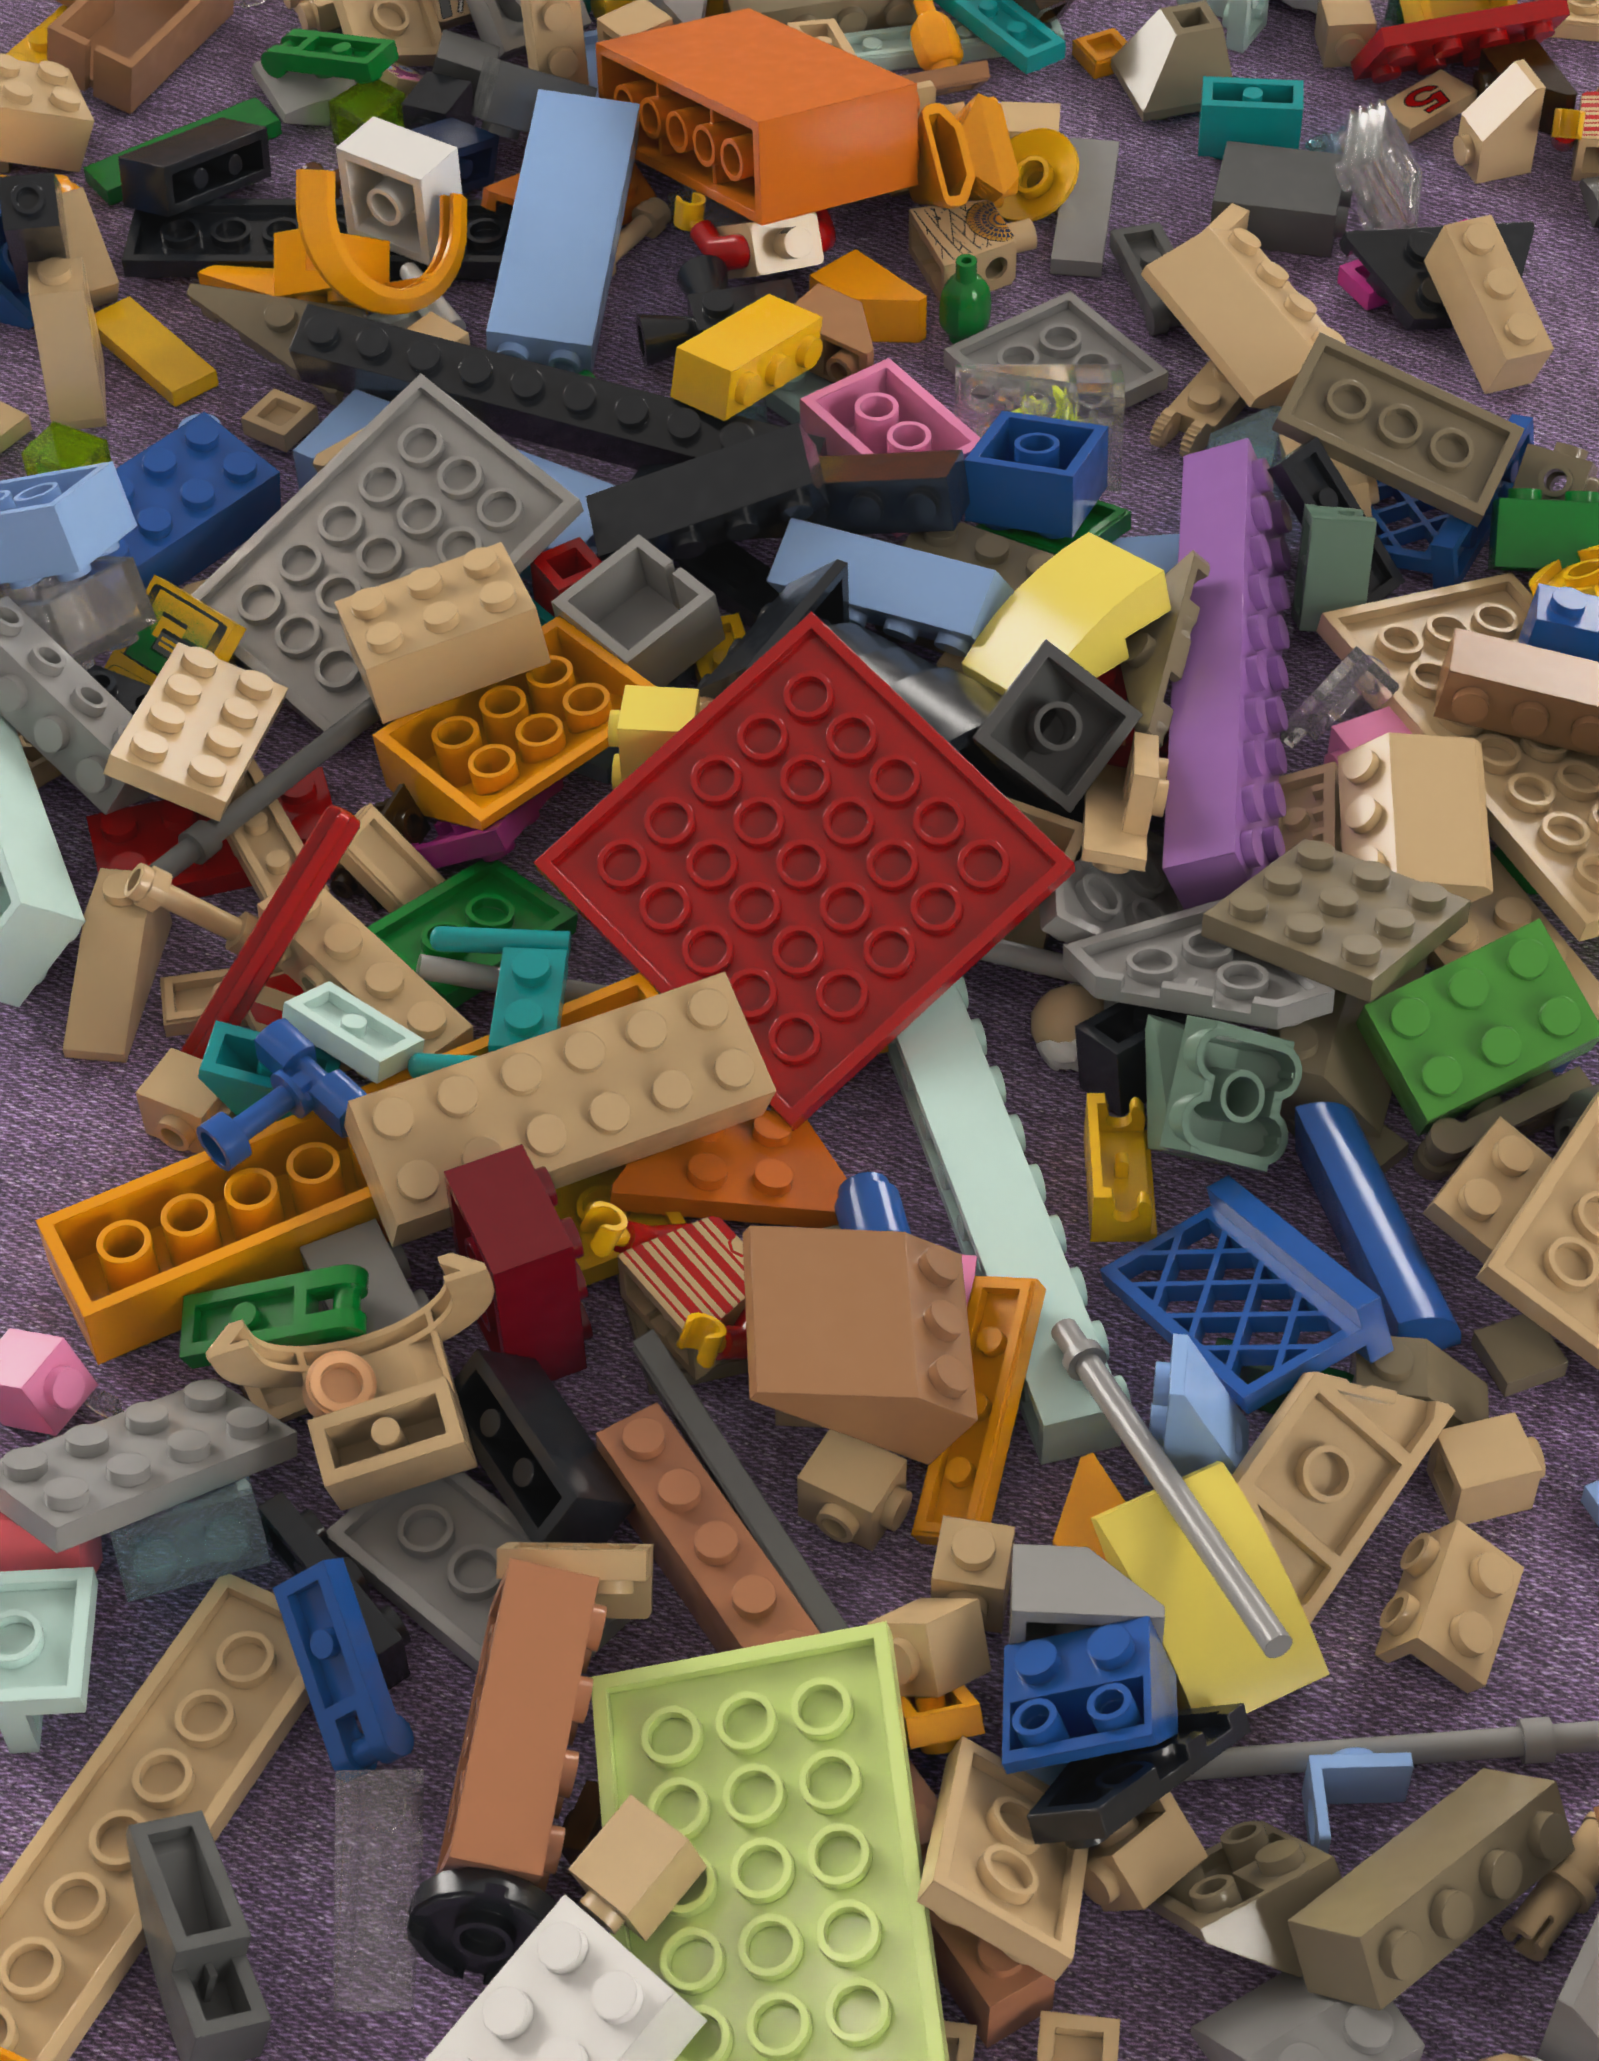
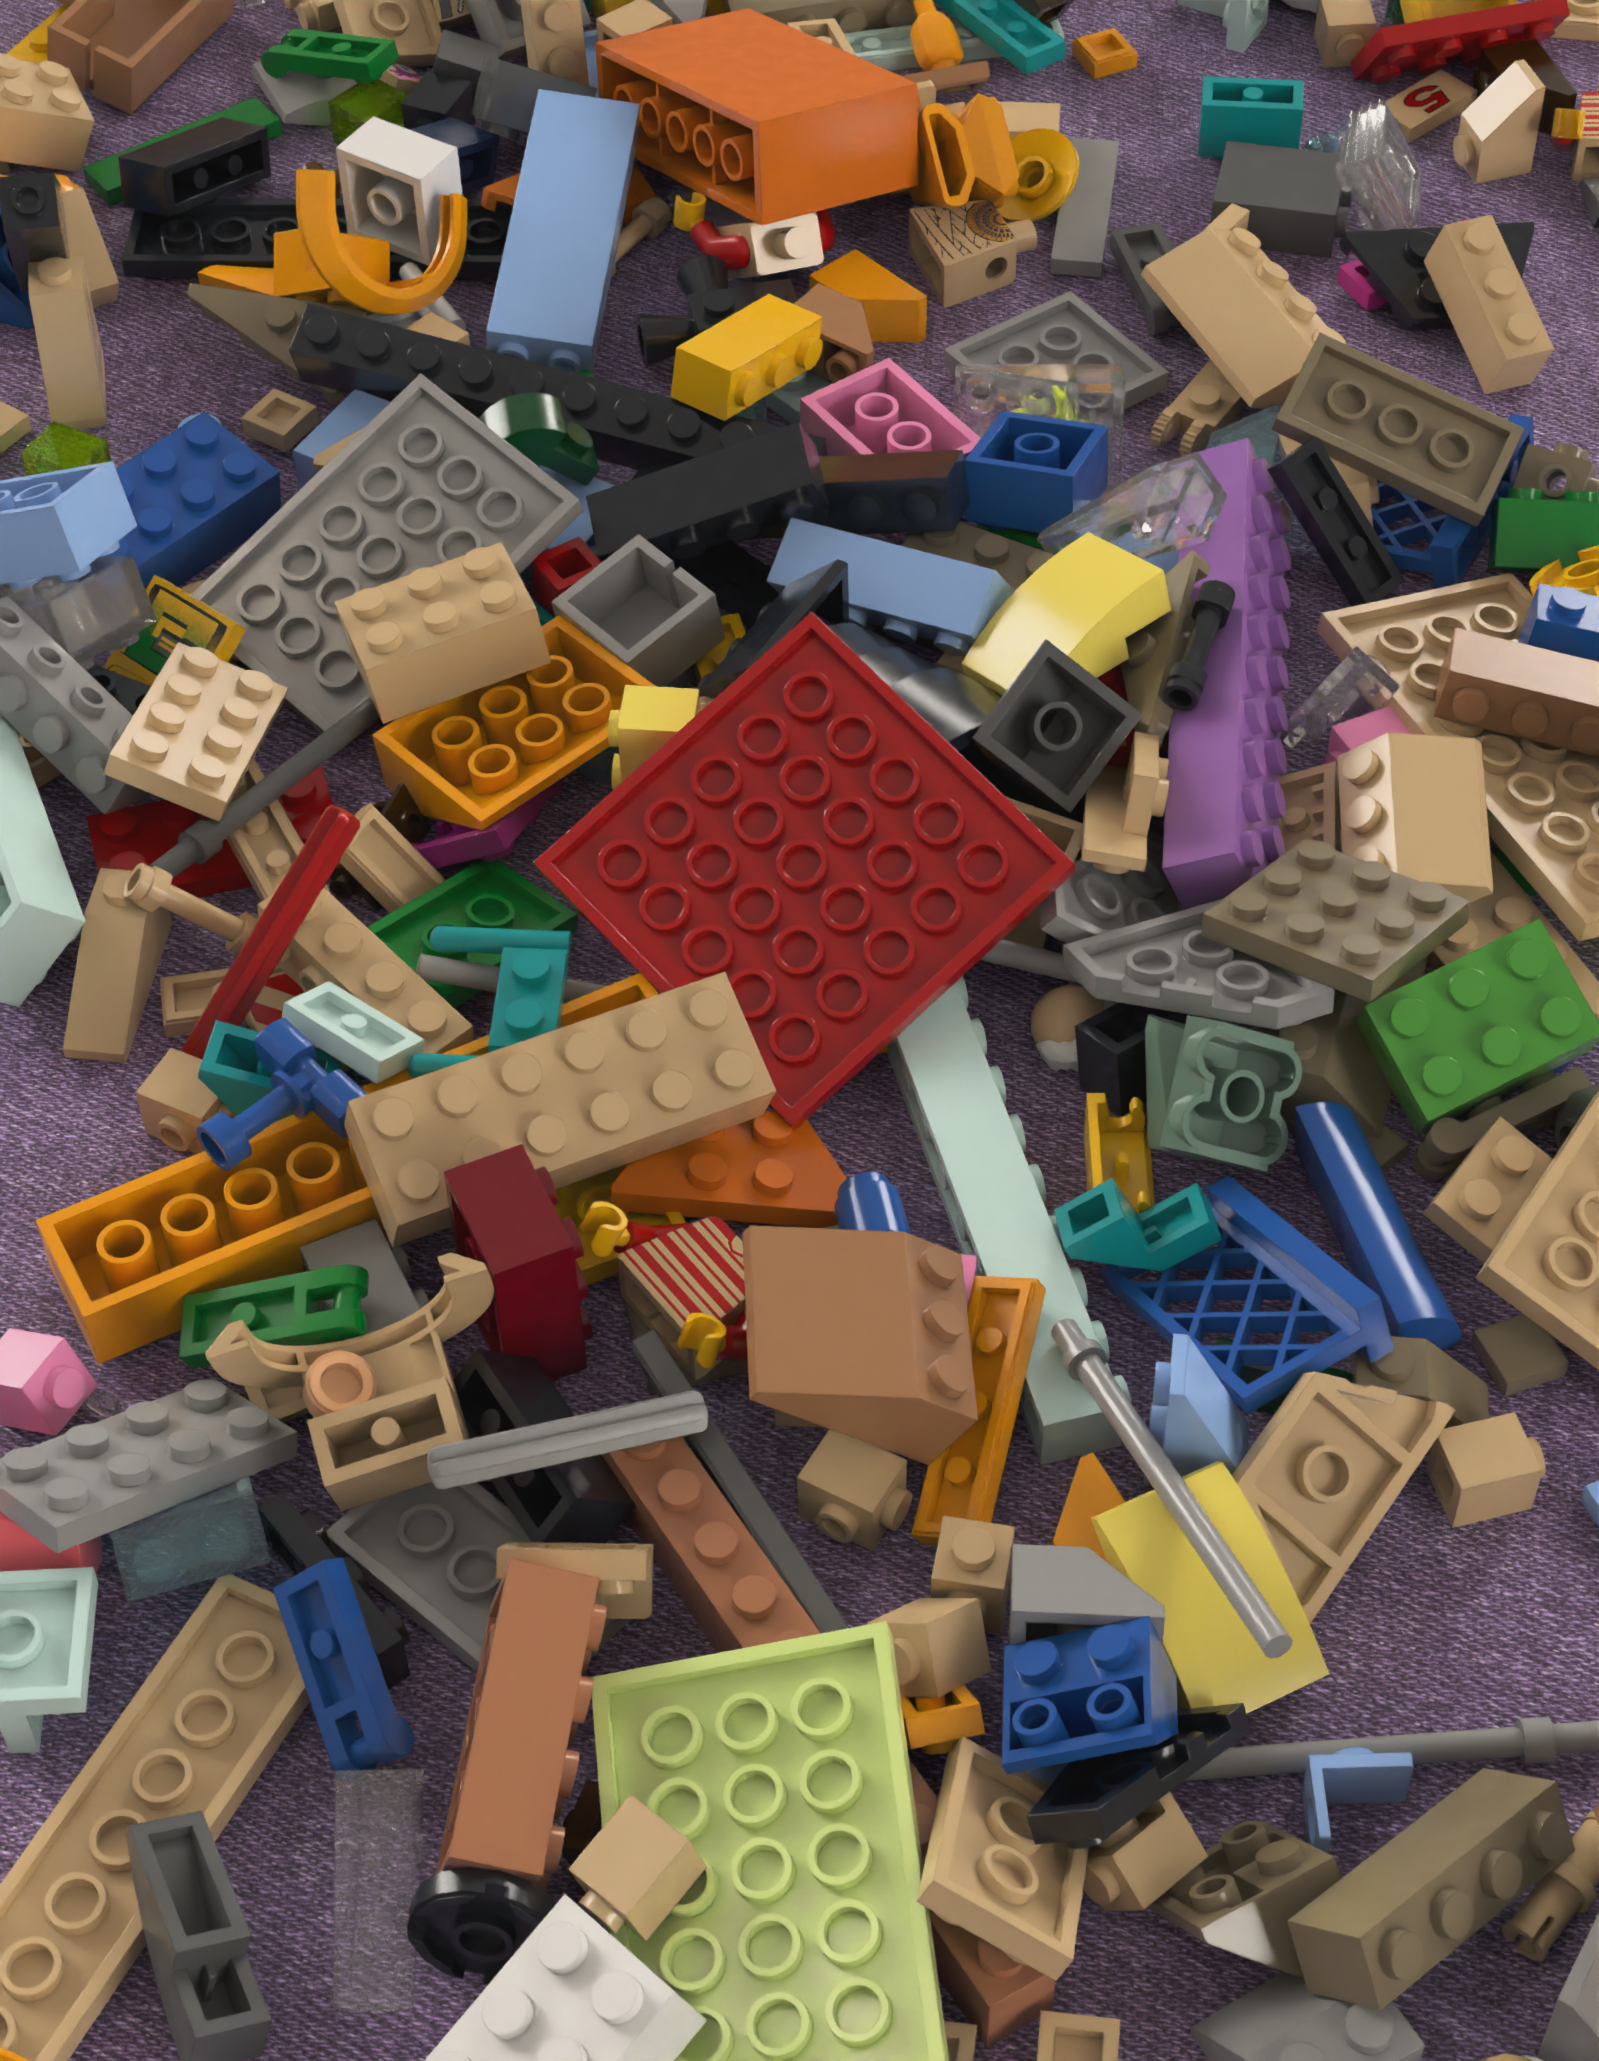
yellow tile [94,296,219,407] -> none
green plant [939,254,991,344] -> none
dark tan slope [1111,0,1232,121] -> none
sand green hinge [1291,504,1377,632] -> none
tan bracket [1375,1520,1524,1694] -> none
none -> light grey axle [427,1390,708,1490]
none -> dark green brick [479,393,600,486]
none -> clear slope [1037,452,1227,559]
none -> teal slope [1054,1178,1222,1272]
none -> black bar [1163,580,1235,711]

